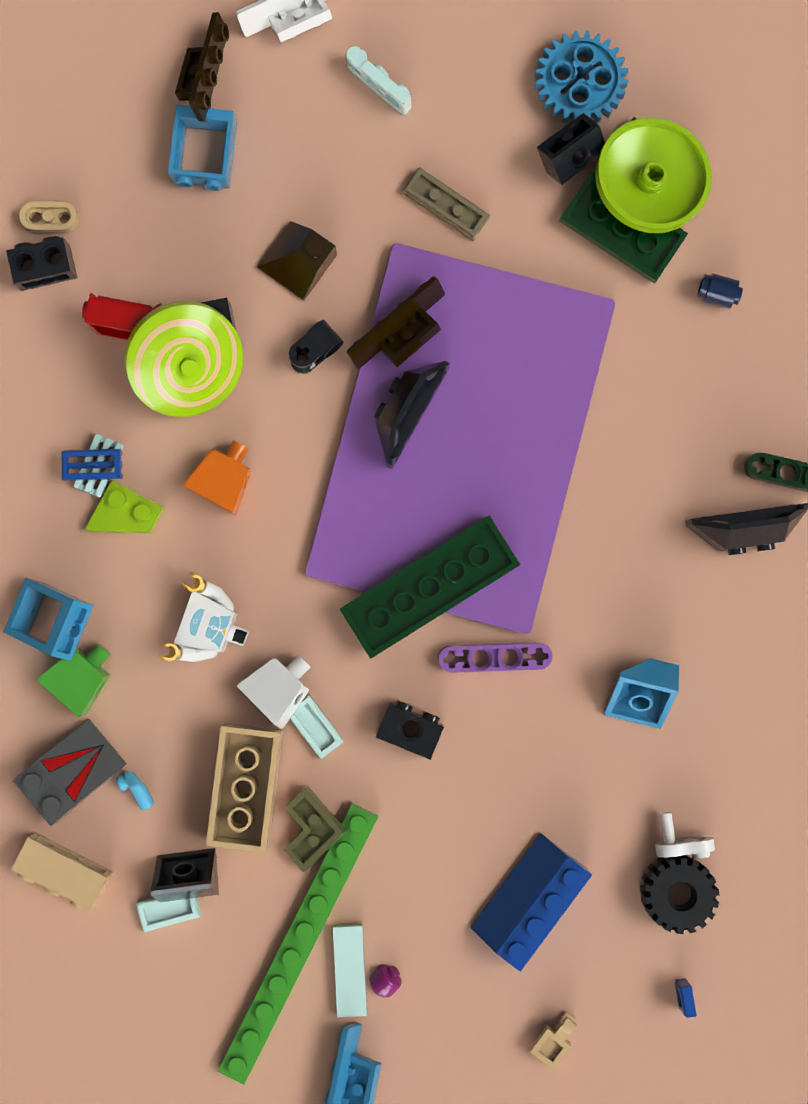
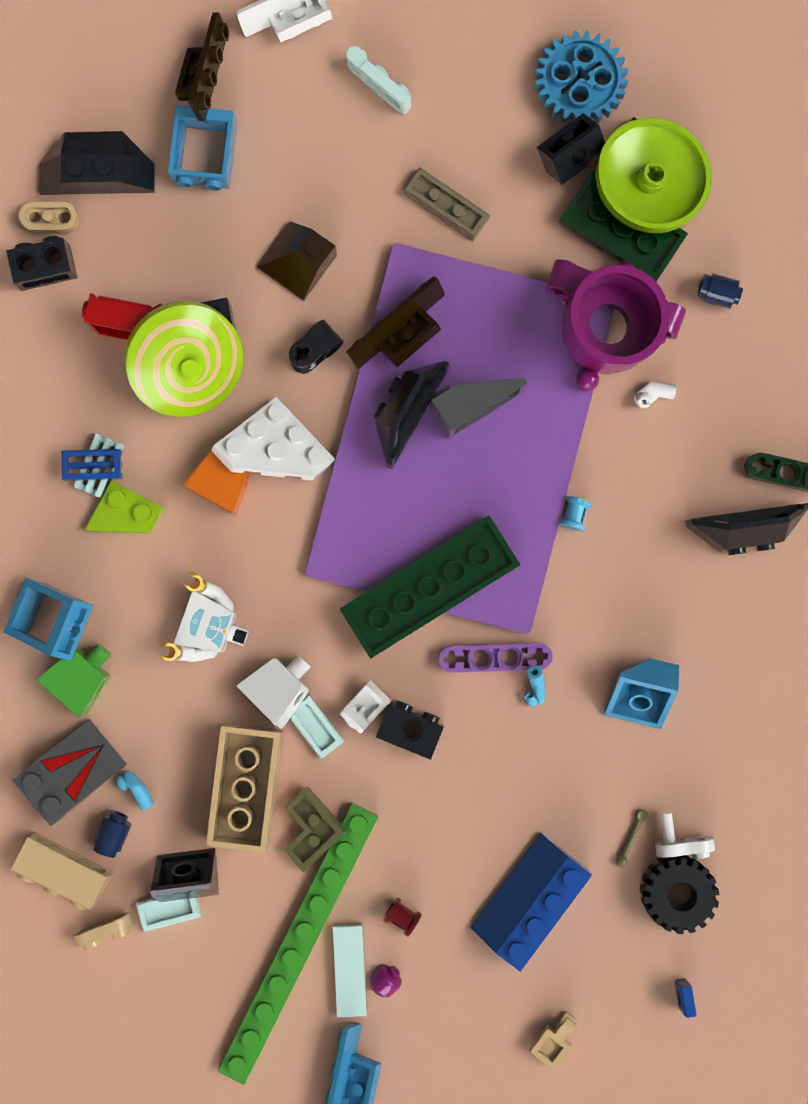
none -> black wedge [39,131,155,195]
none -> tan plate [73,913,133,950]
none -> dark blue brick [93,811,132,858]
none -> white plate [211,397,335,481]
none -> white bracket [340,681,392,733]
none -> dark red bush [383,898,422,937]
none -> dark grey slope [430,378,527,439]
none -> medium azure arm [524,666,545,707]
none -> magenta piece [545,259,686,391]
none -> medium azure bush [559,496,592,532]
none -> olive hinge [616,809,648,867]
none -> white arm [634,381,676,408]

